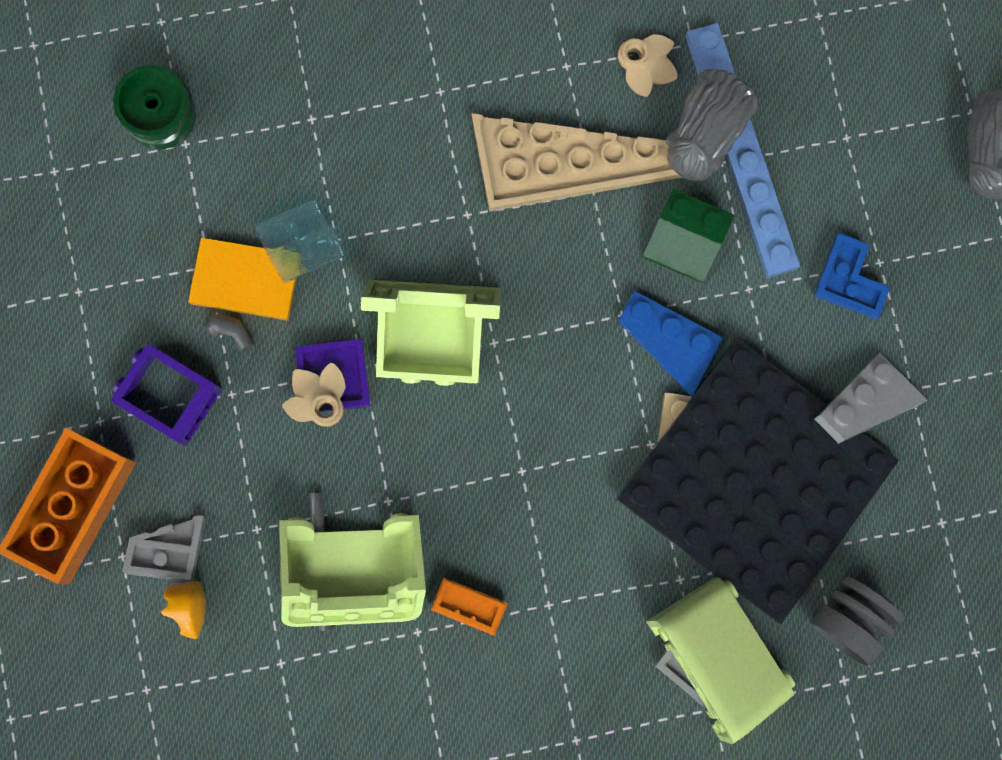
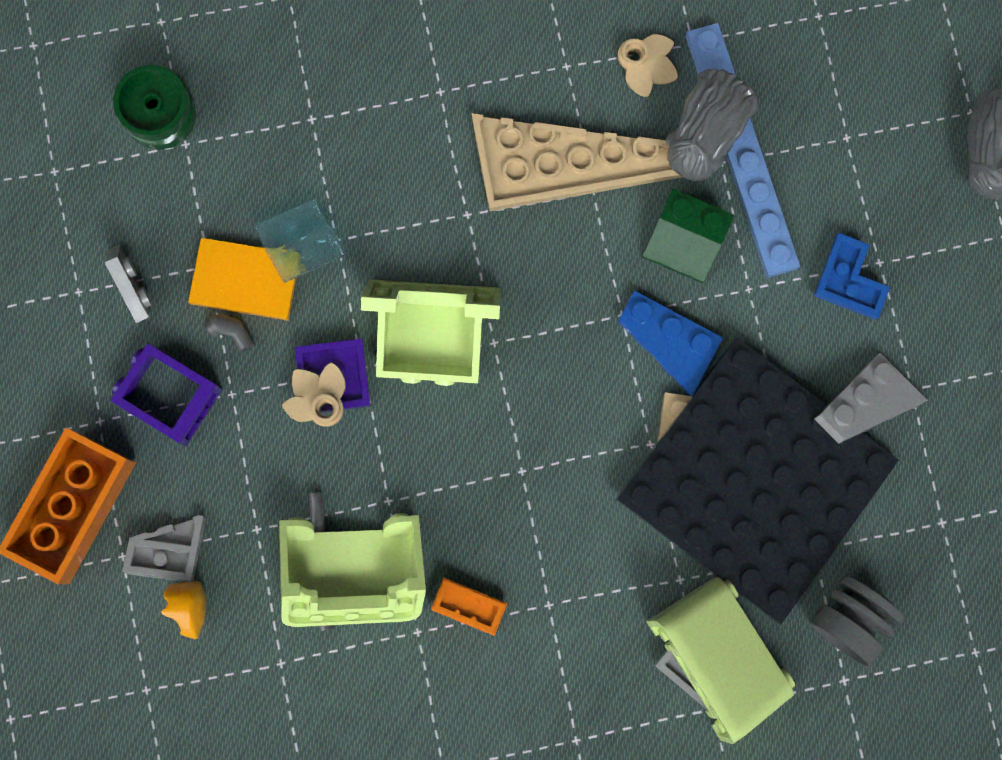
none -> light grey wing [104,244,152,323]

